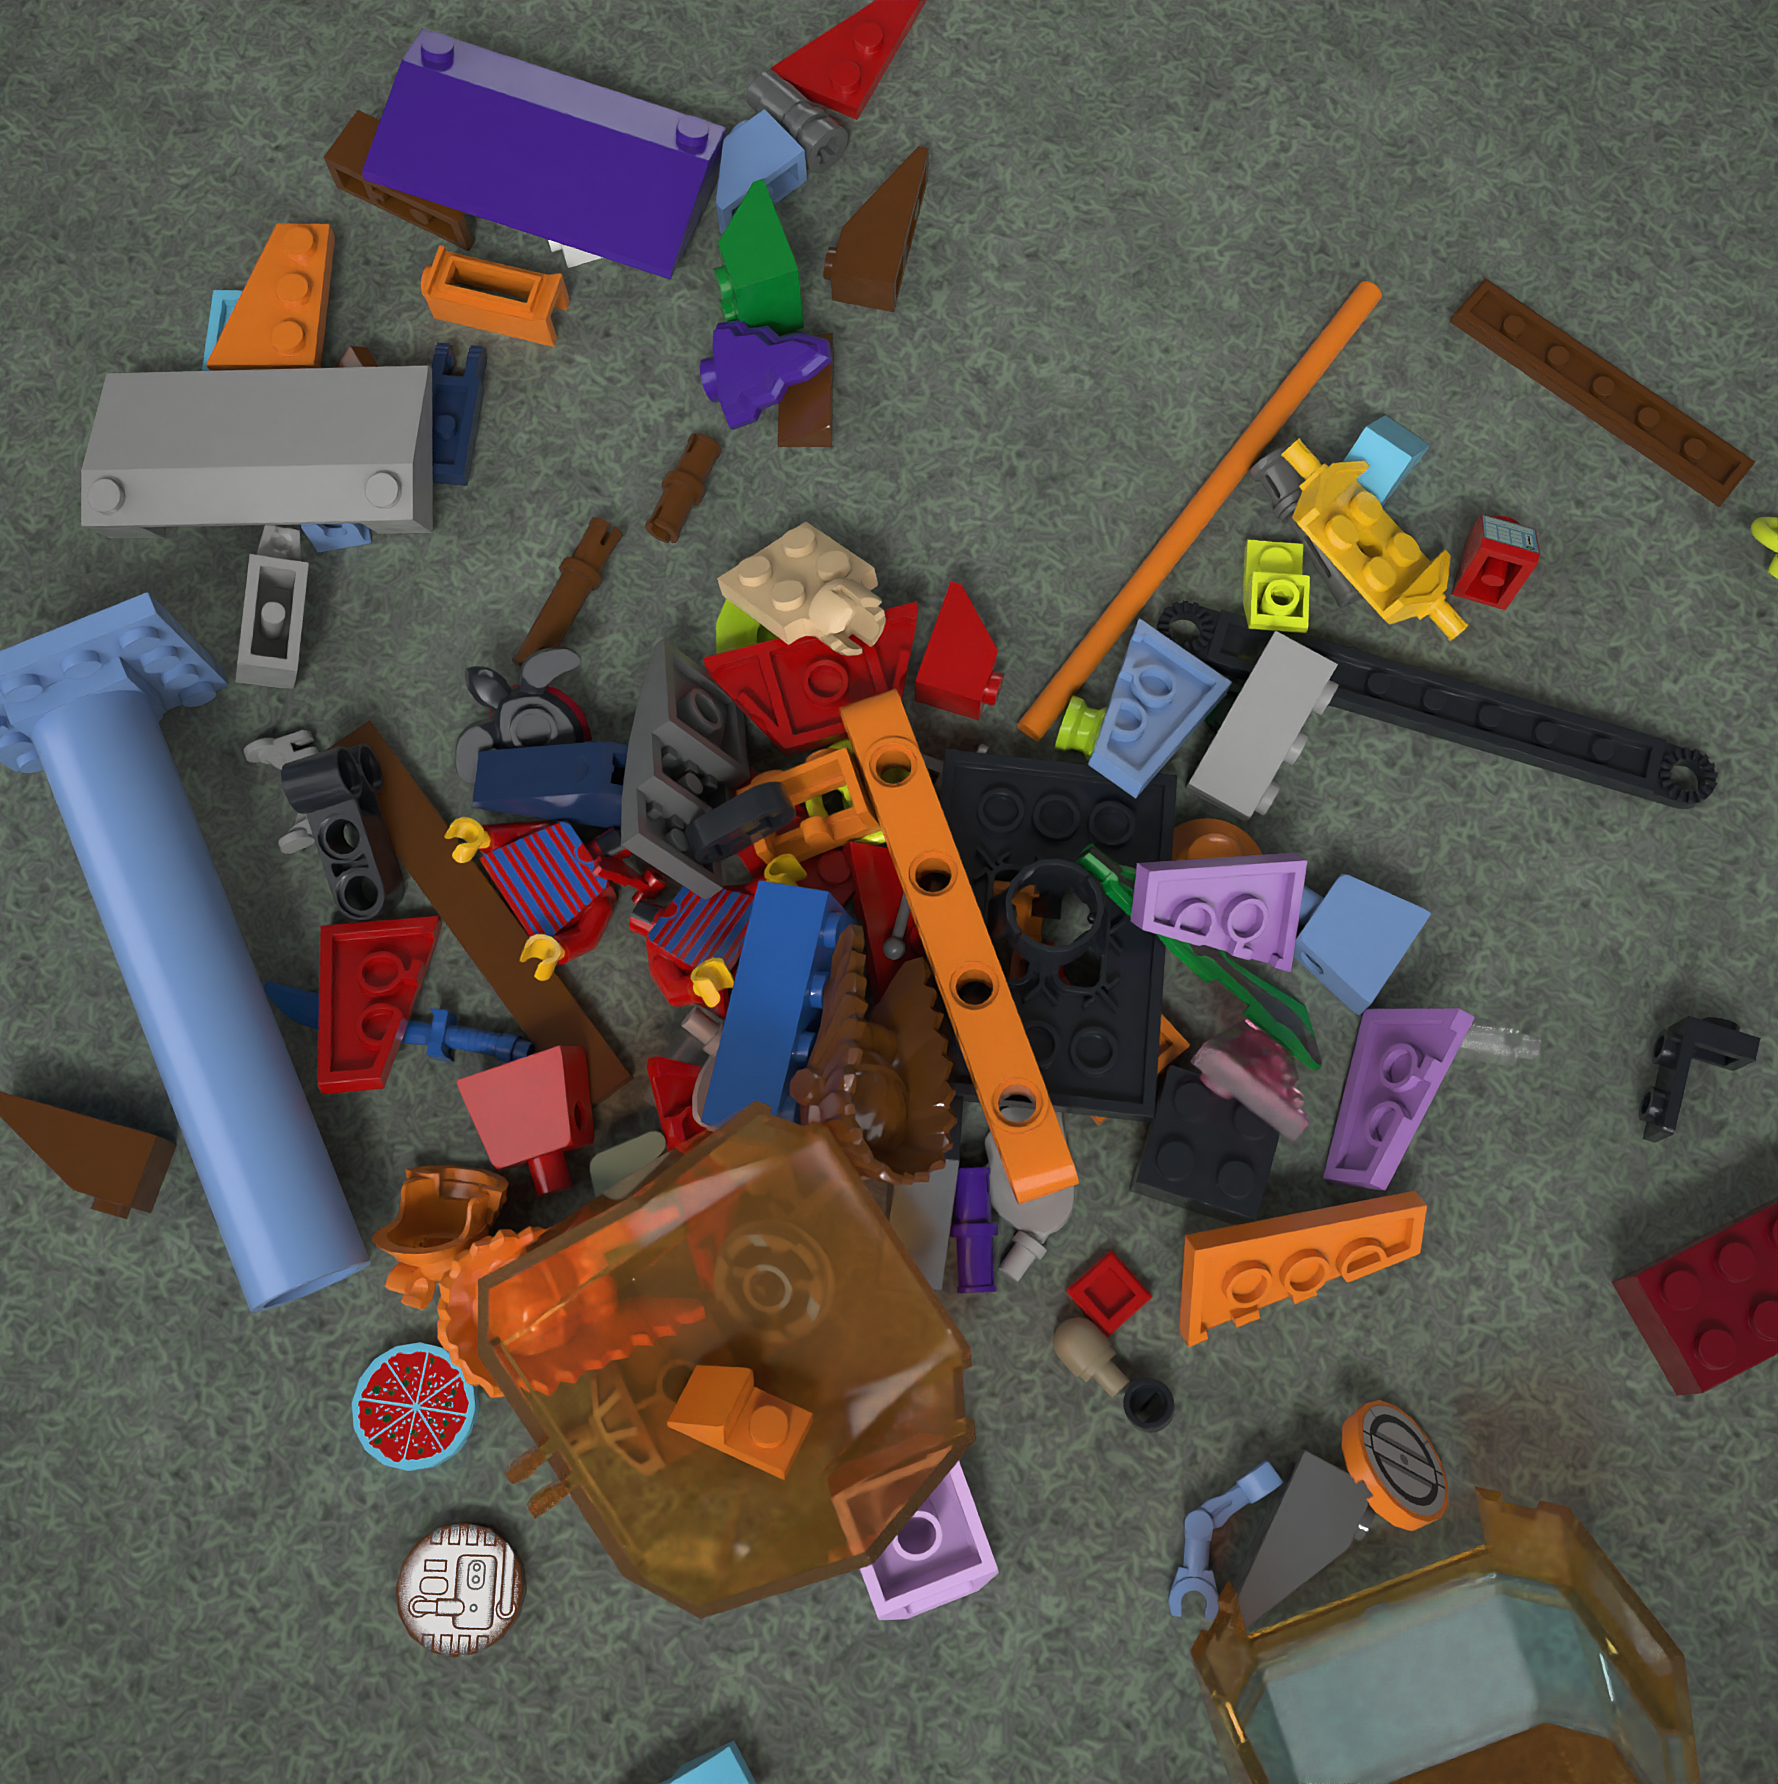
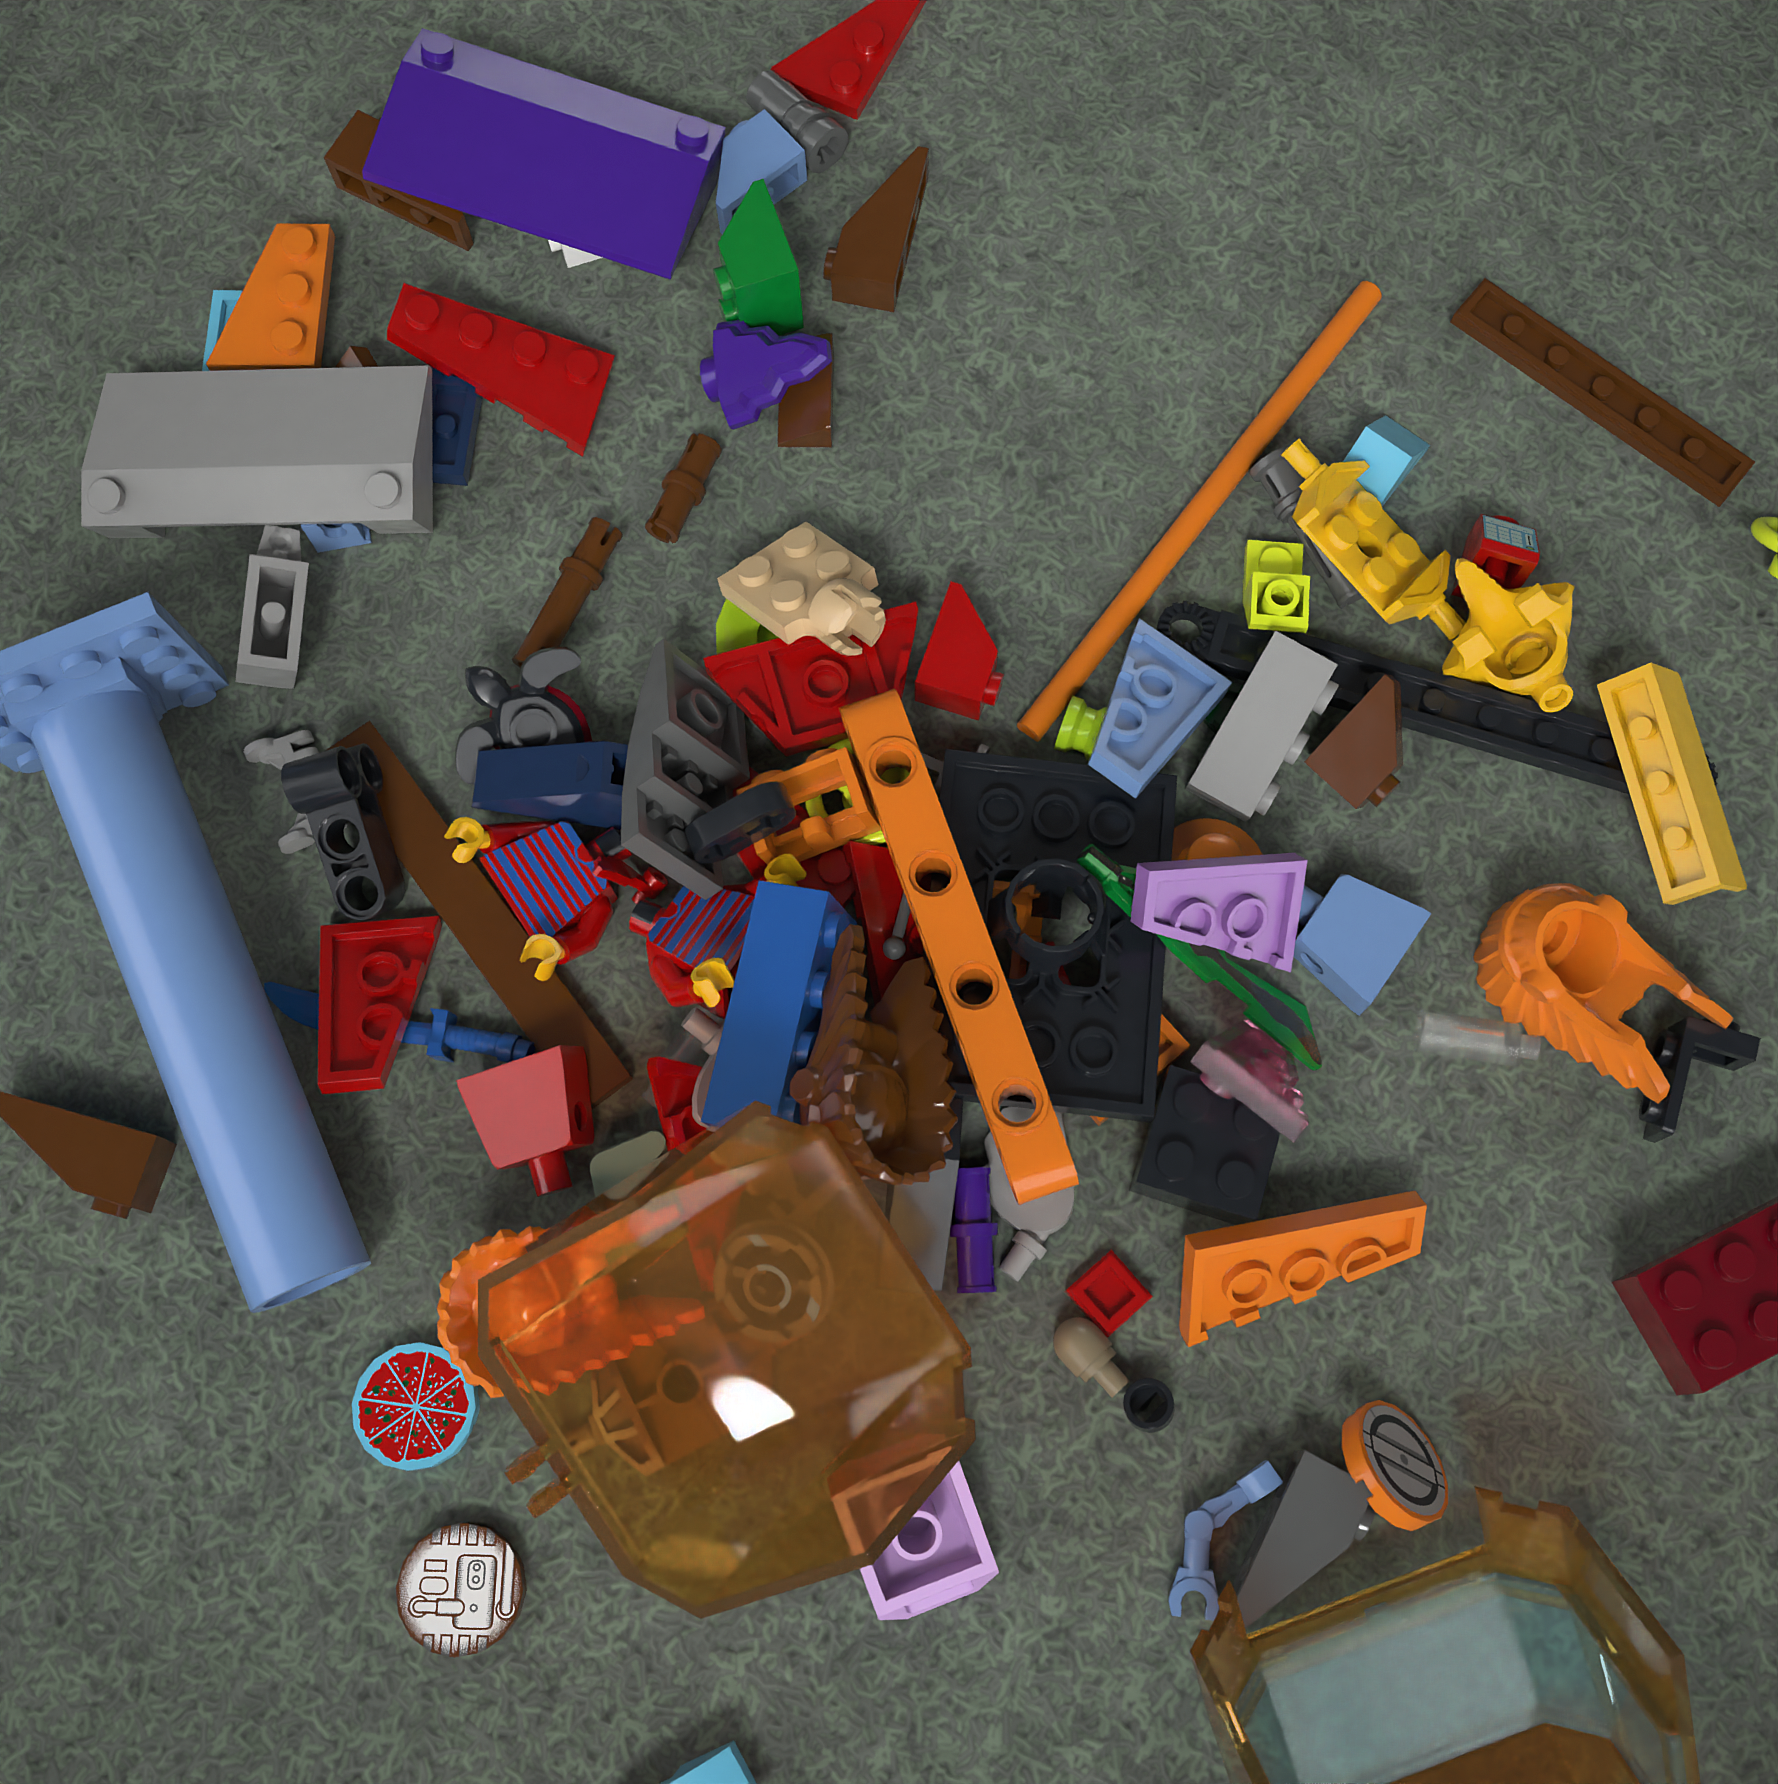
orange helmet [372,1165,509,1310] -> none
orange window [421,245,570,347] -> none
orange slope [667,1365,813,1480] -> none
medium lavender wing [1323,1008,1475,1191] -> none
none -> red wing [387,283,615,457]
none -> reddish brown slope [1304,674,1403,809]
none -> yellow piece [1442,558,1575,713]
none -> orange piece [1473,883,1734,1103]
none -> yellow panel [1597,662,1747,905]

